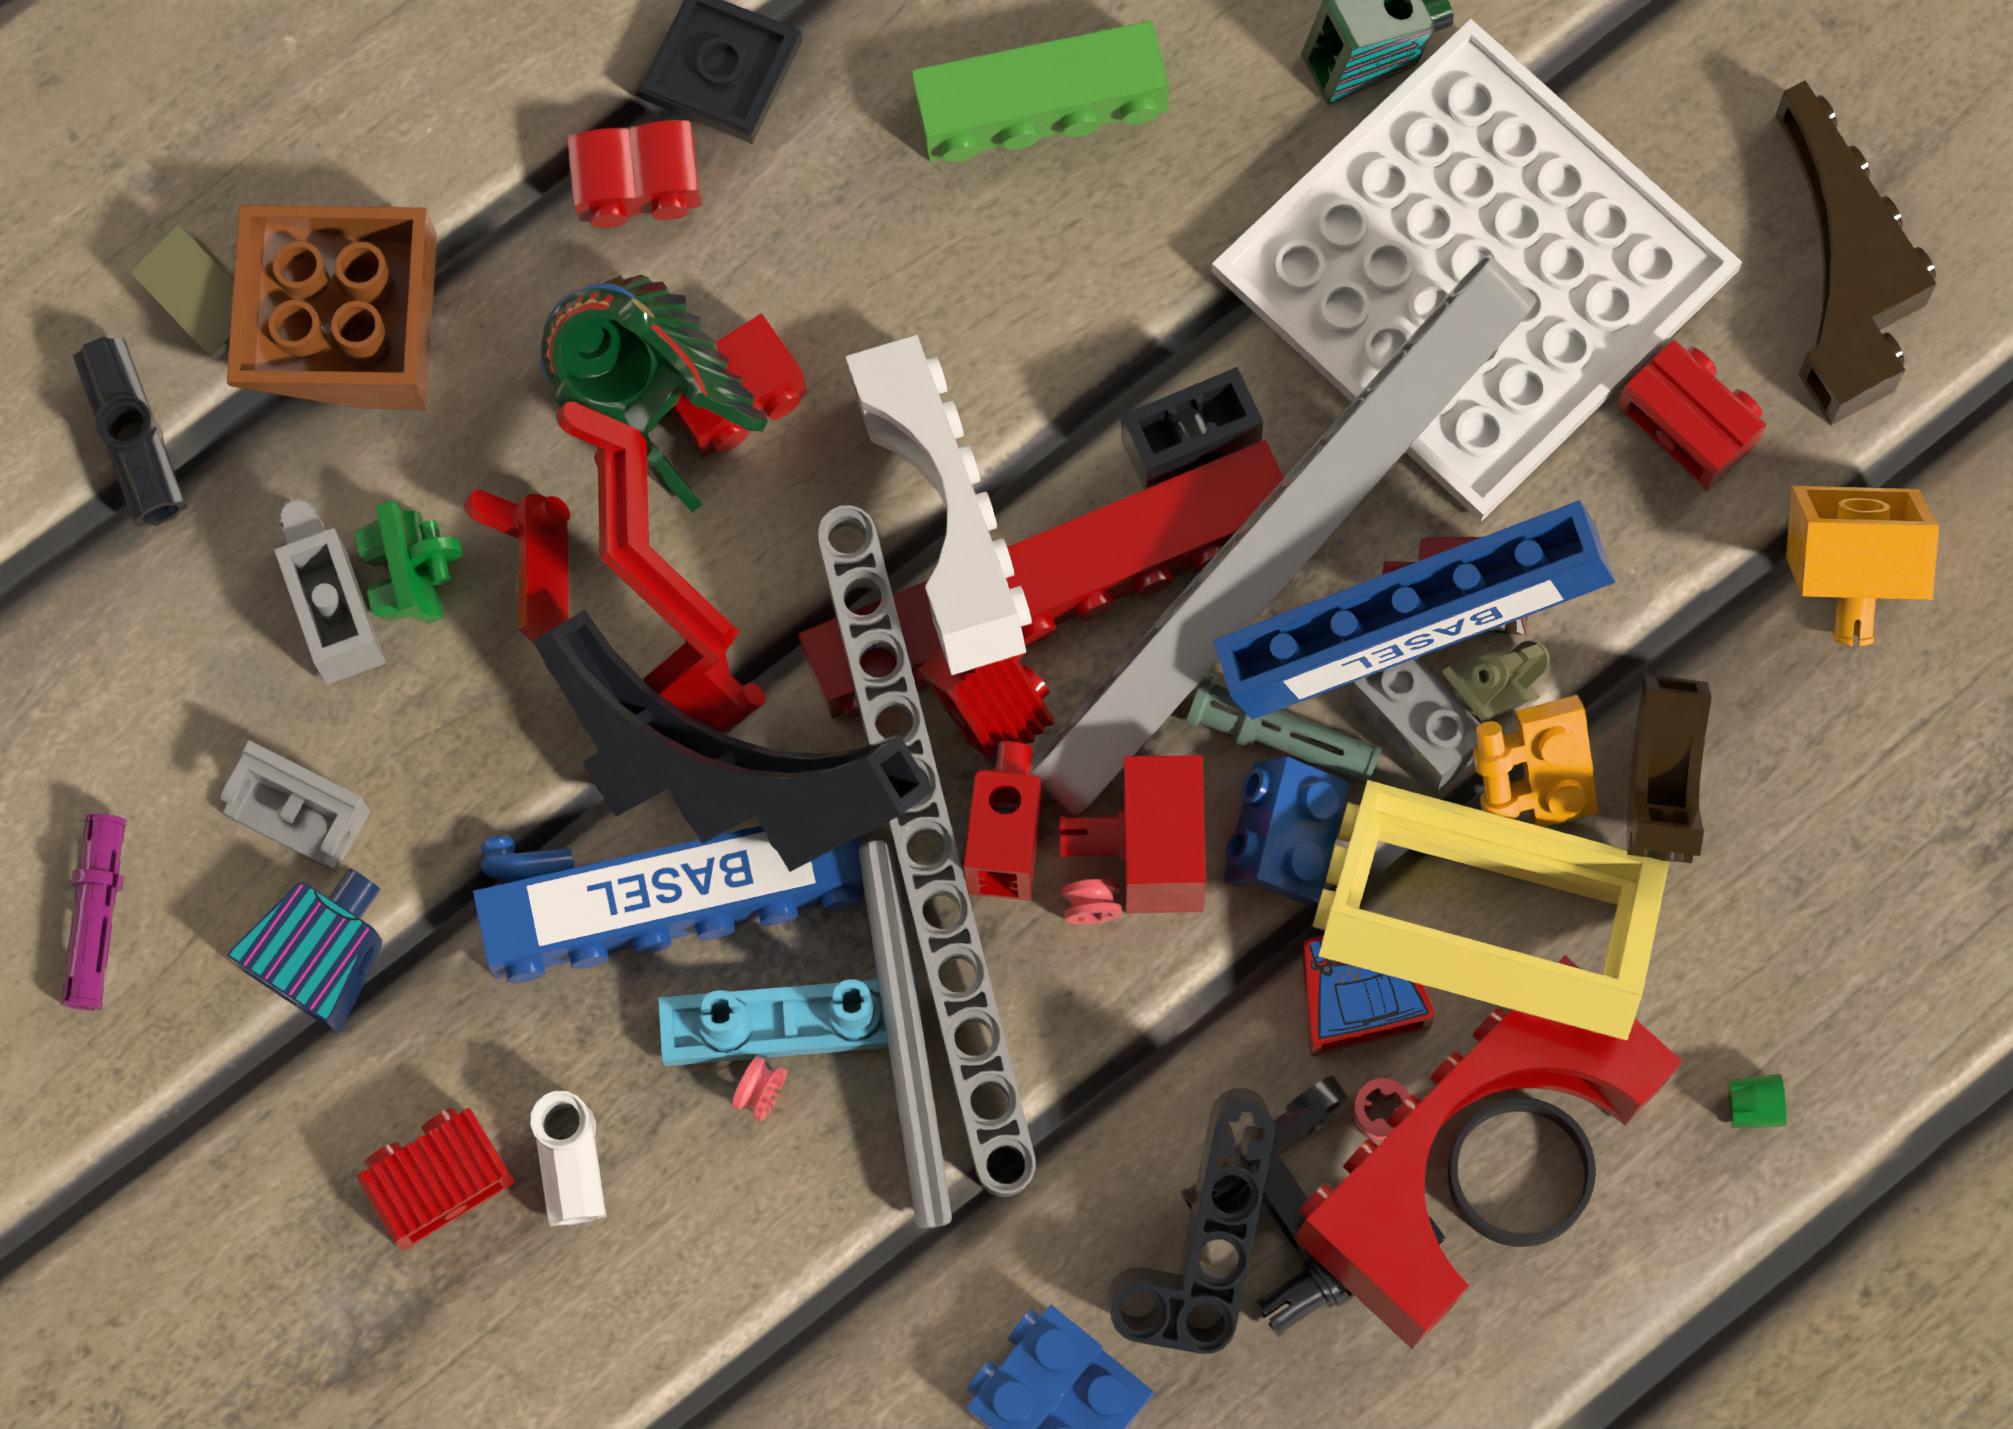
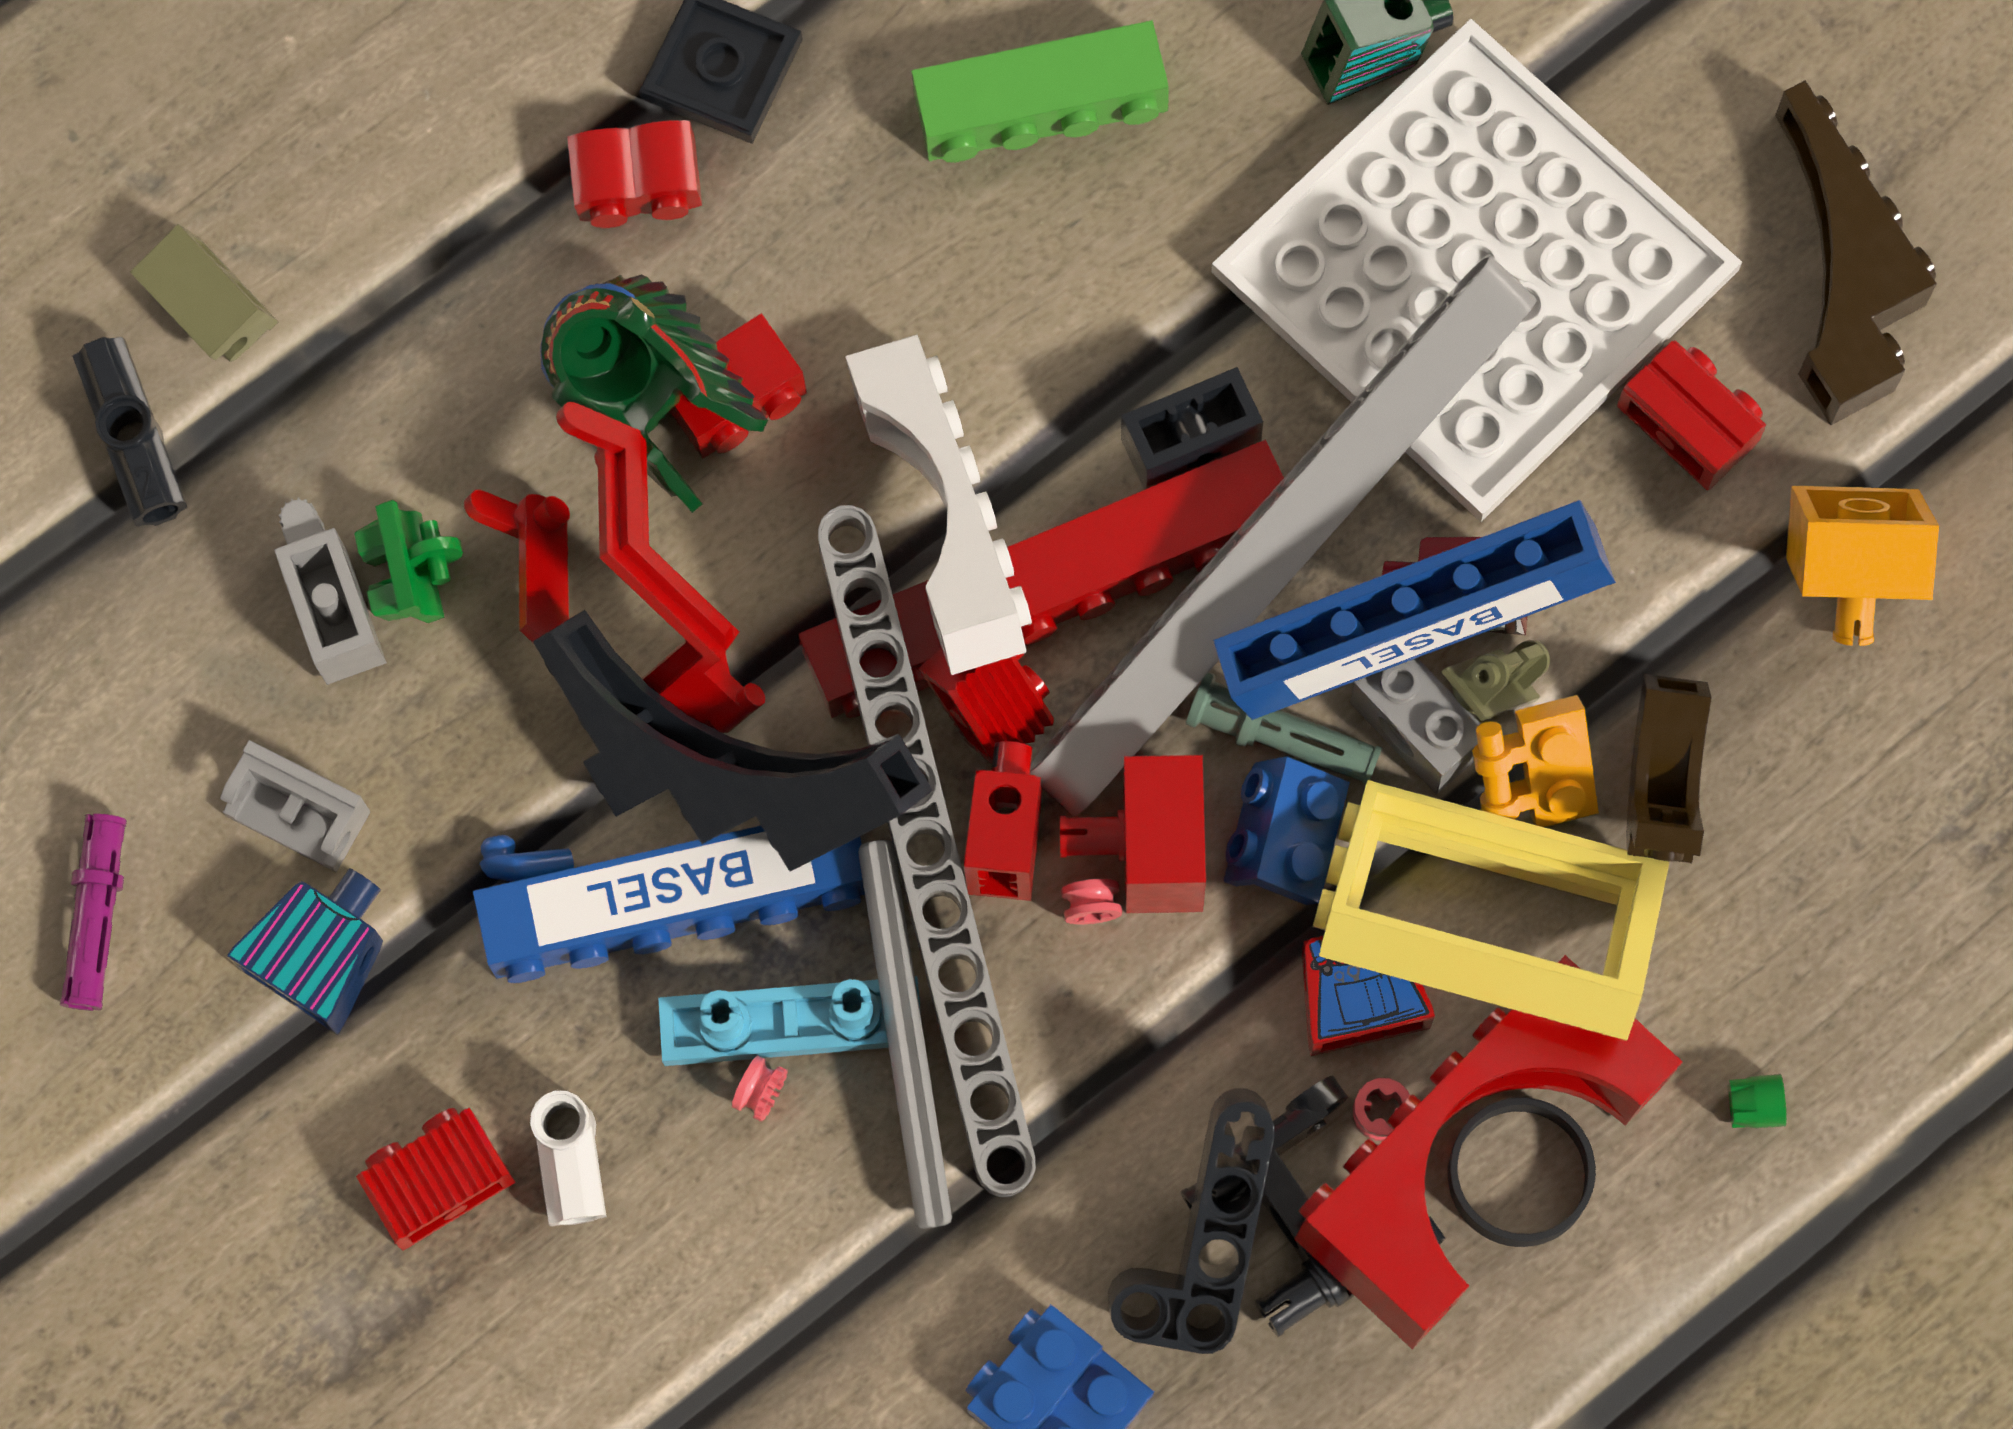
dark orange slope [227,205,437,410] -> none

